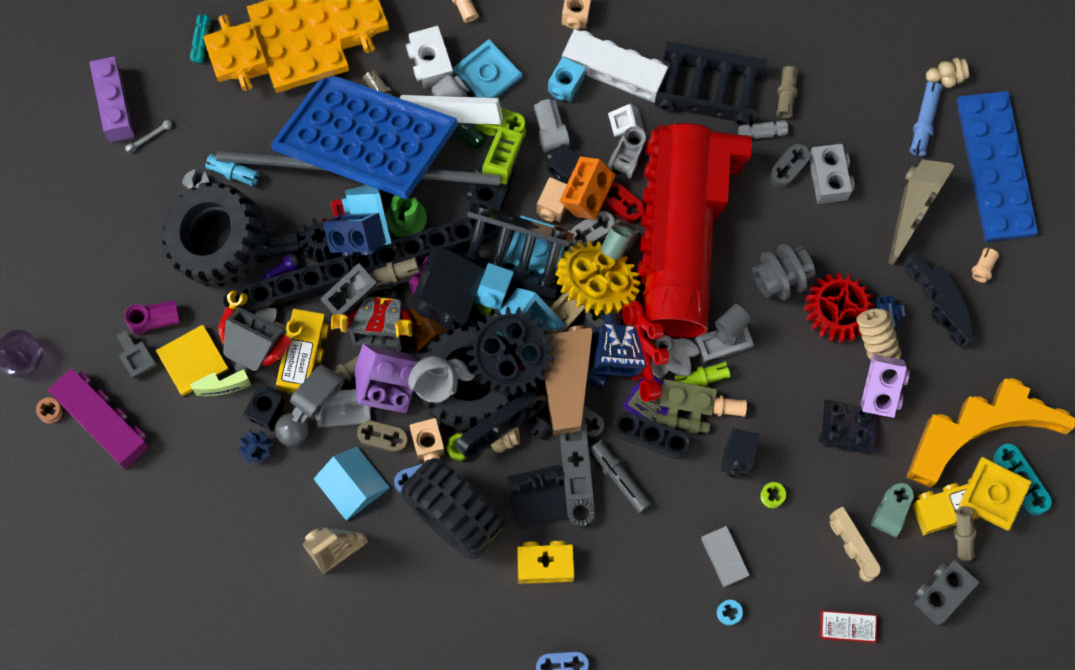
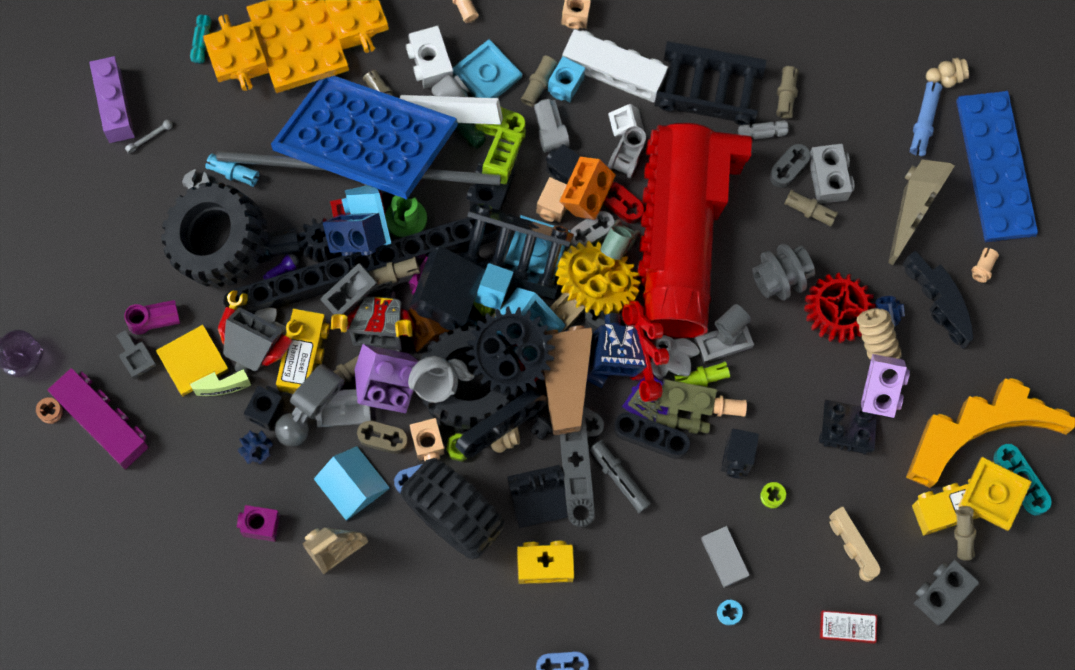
sand green piece [870,483,914,538] -> none
none -> magenta brick [237,505,280,542]
none -> dark tan pin [520,56,558,107]
none -> dark tan pin [784,190,838,227]

